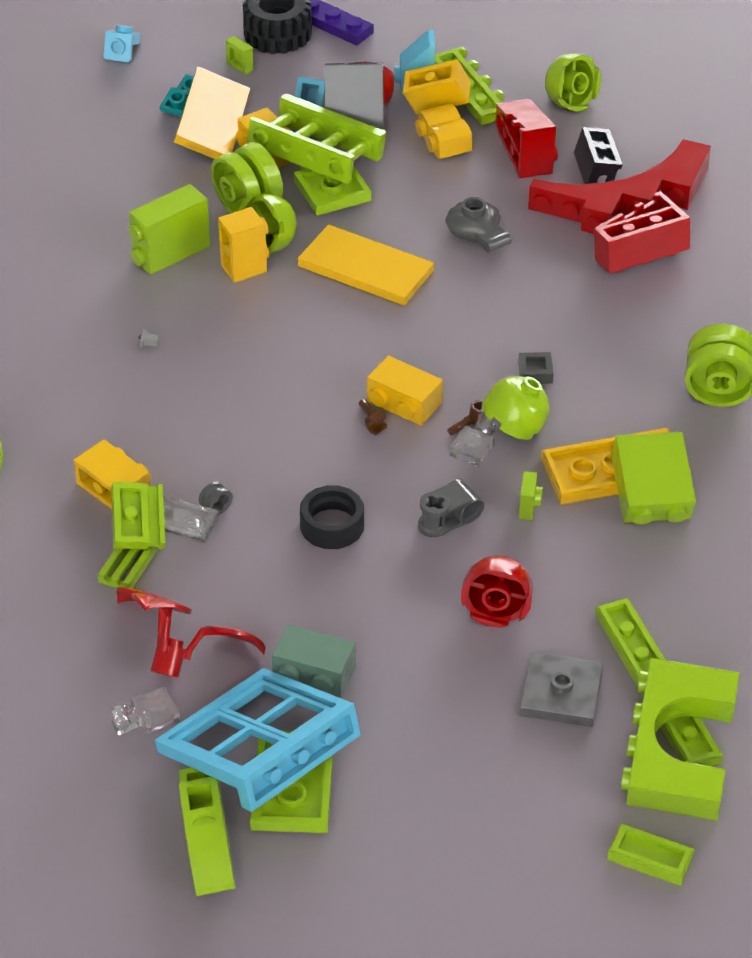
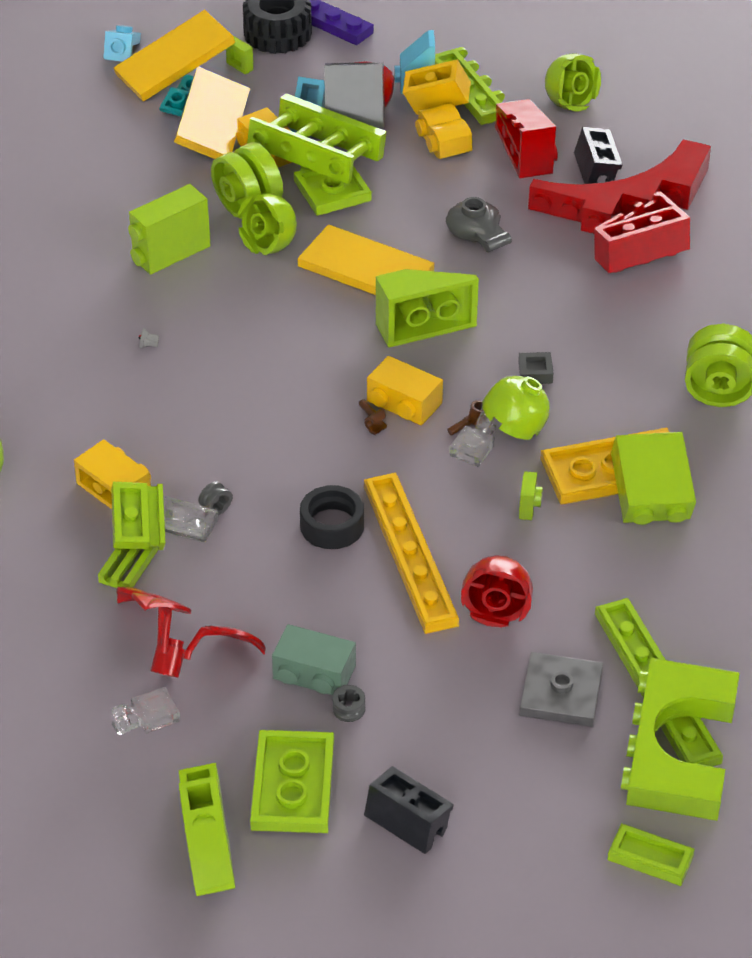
medium azure window [154,668,361,812] -> none
yellow brick [218,207,269,283] -> none
dark grey piece [418,479,484,537] -> none
none -> yellow tile [113,9,235,102]
none -> dark grey bush [332,685,365,722]
none -> yellow tile [364,473,459,634]
none -> black hinge [364,766,454,854]
none -> lime slope [376,269,479,348]

